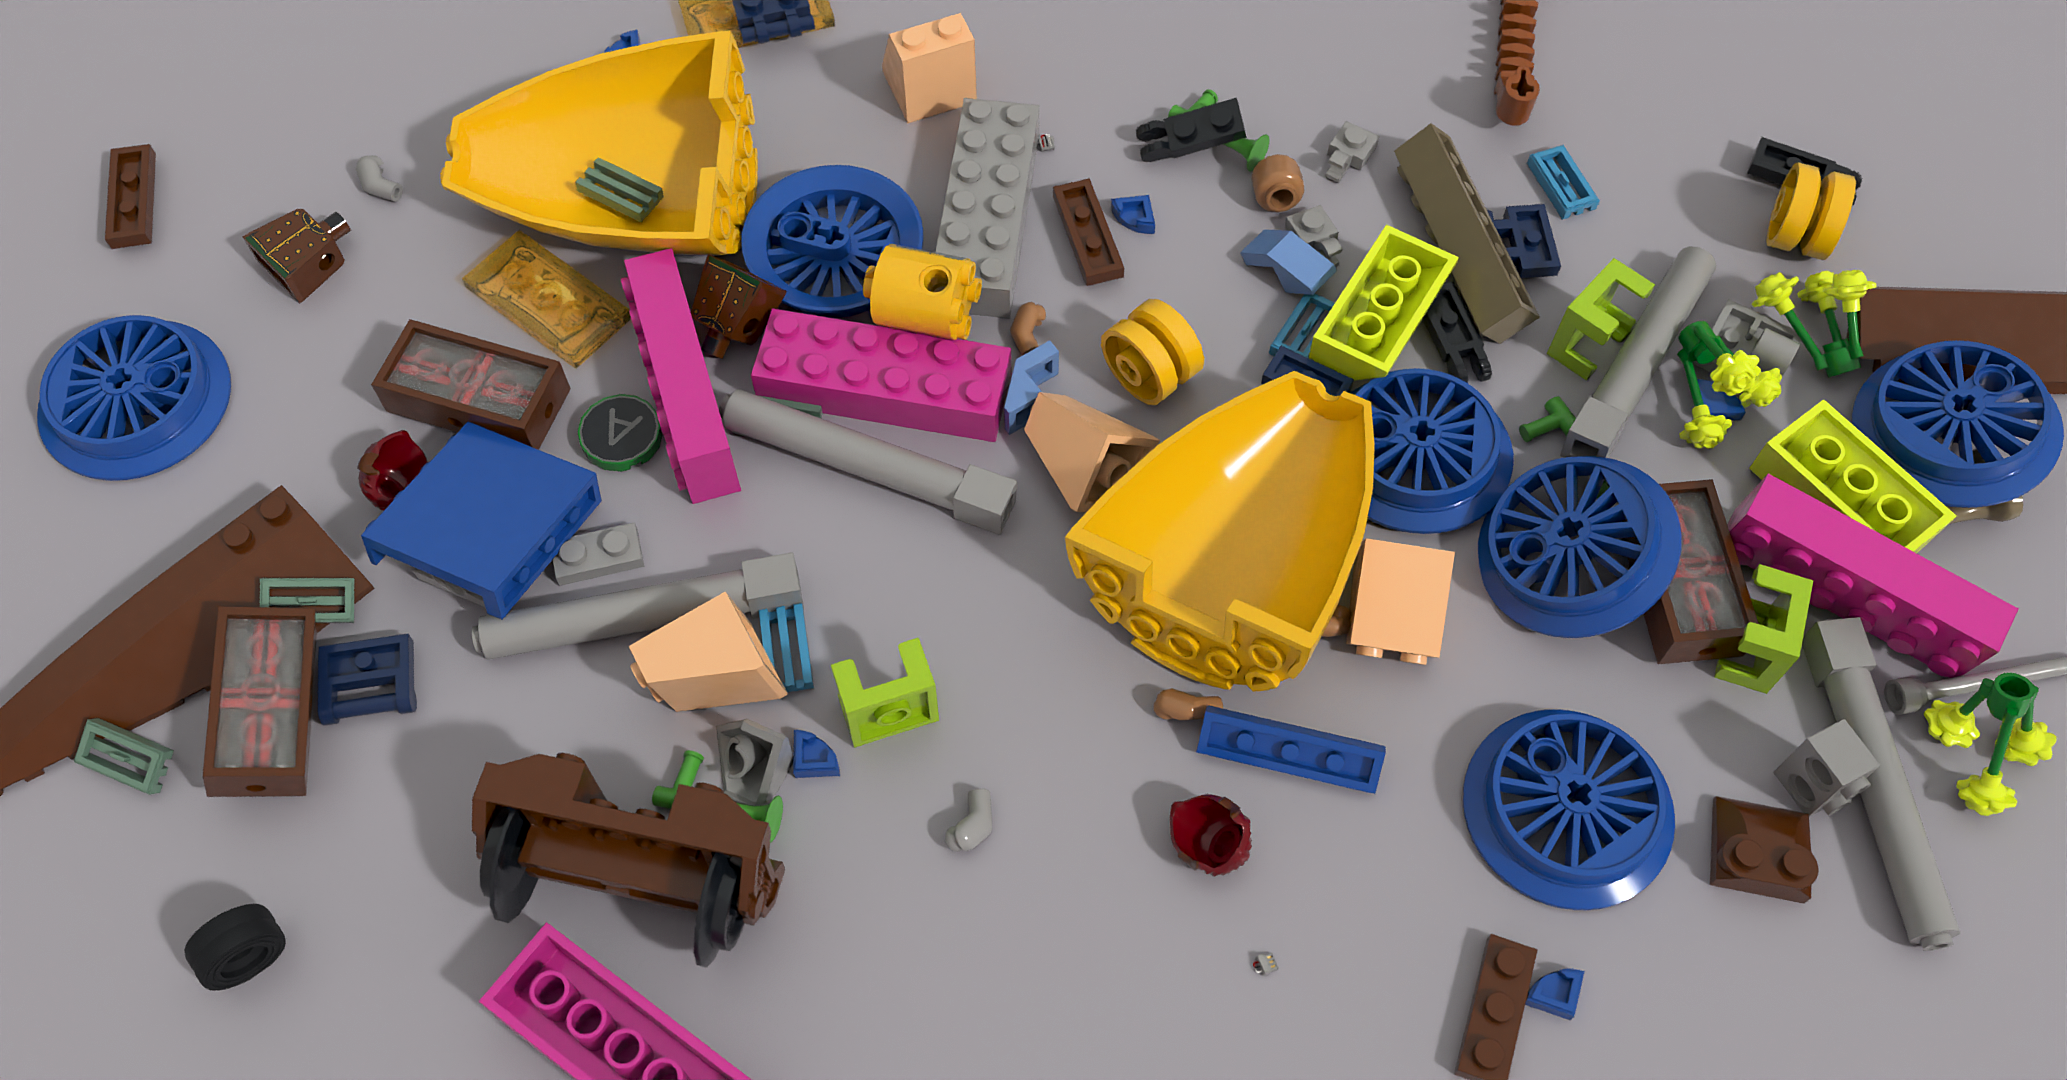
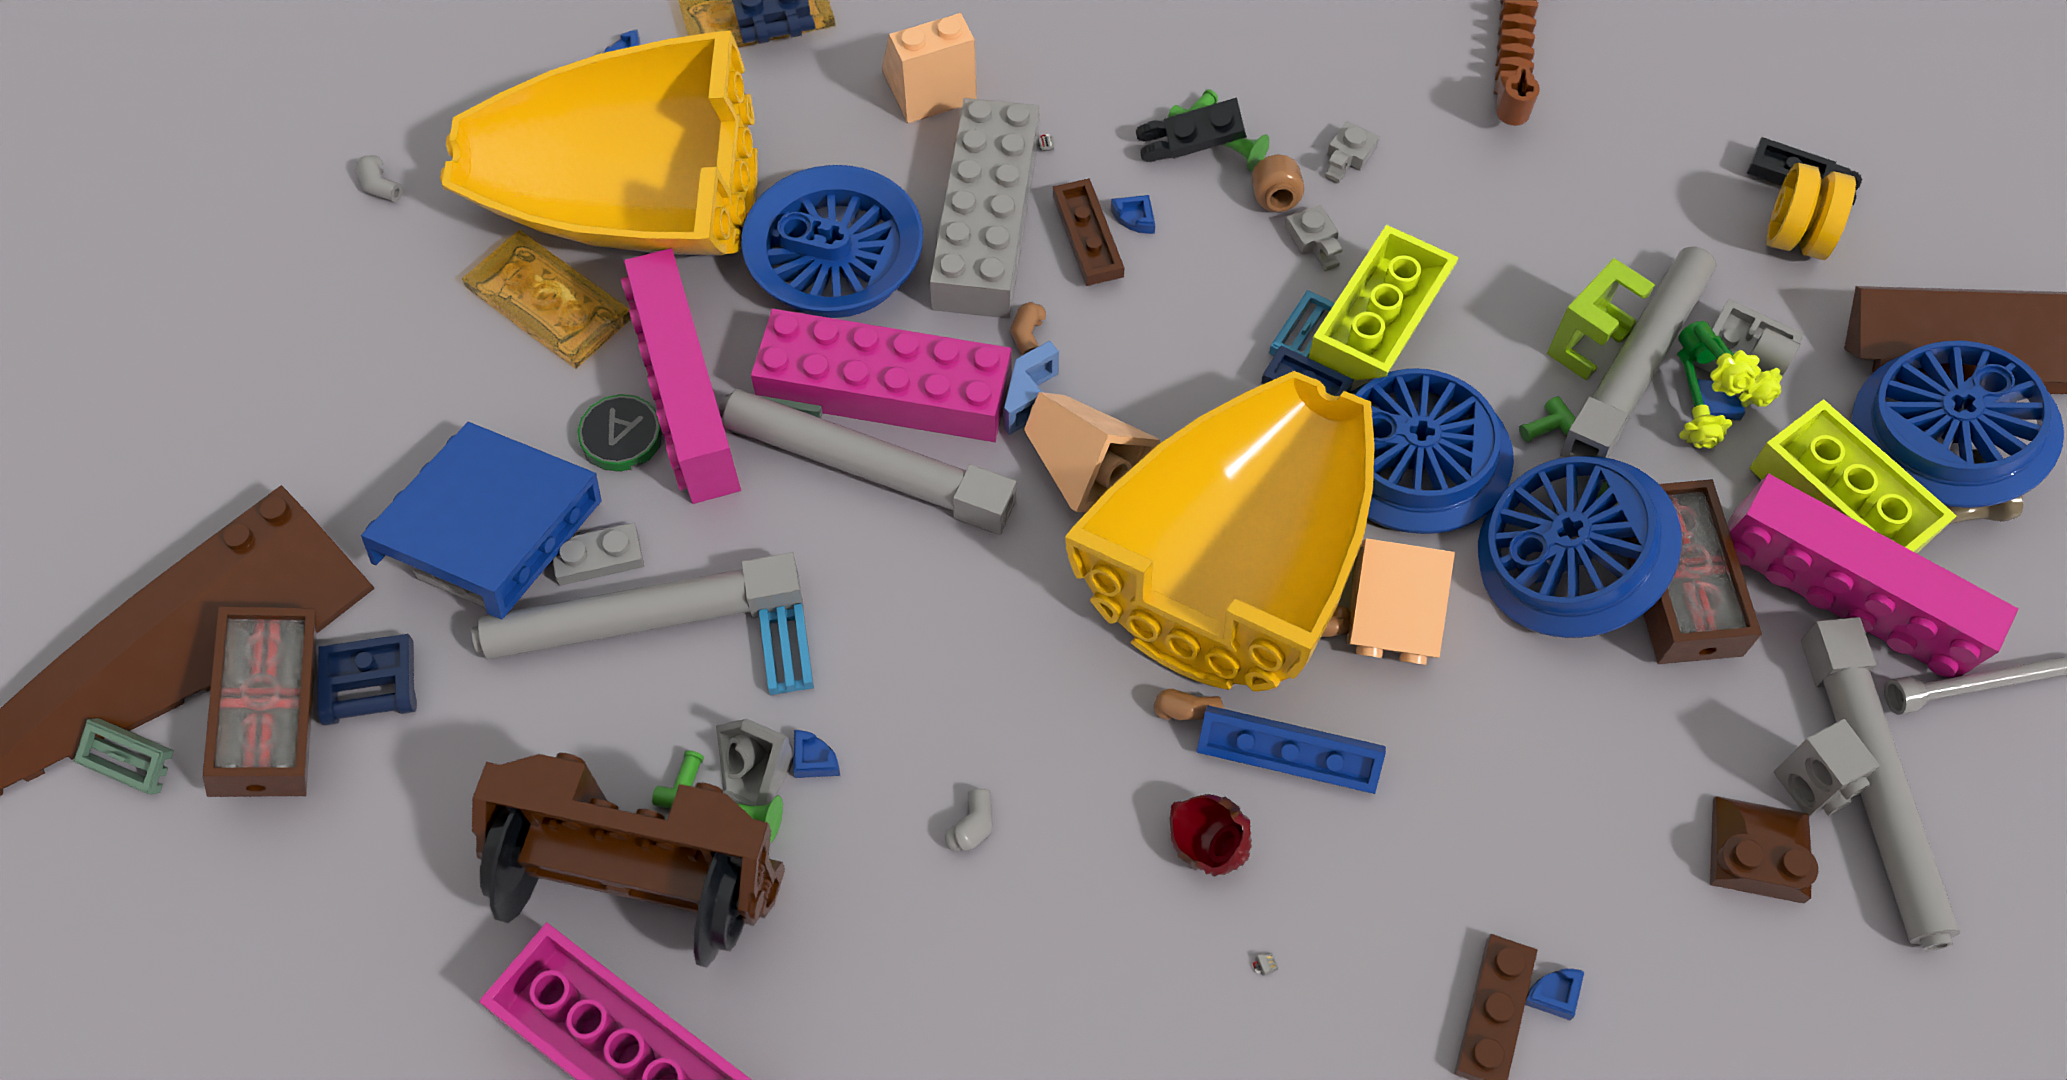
blue piece [37,315,231,481] -> none
reddish brown plate [105,144,156,249] -> none
black tyre [184,904,286,991] -> none
reddish brown torso [243,209,351,304] -> none
sand green tile [260,578,355,623] -> none
dark red hair [357,430,428,511] -> none
brick [371,319,571,450] -> none
sand green tile [575,157,664,222] -> none
light nougat slope [629,591,788,712] -> none
reddish brown torso [691,254,787,359] -> none
lime panel [831,637,939,748] -> none
yellow cylinder [863,244,982,340] -> none
yellow wheel [1101,299,1205,405] -> none
medium blue slope [1240,229,1337,295] -> none
dark tan brick [1394,123,1540,344] -> none
black hinge [1422,281,1492,383] -> none
blue piece [1463,710,1675,910] -> none
dark blue plate [1487,204,1561,278] -> none
dark azure tile [1527,145,1600,220] -> none
lime panel [1714,564,1814,694] -> none
plant [1751,270,1876,378] -> none
neon yellow plant [1923,673,2057,816] -> none

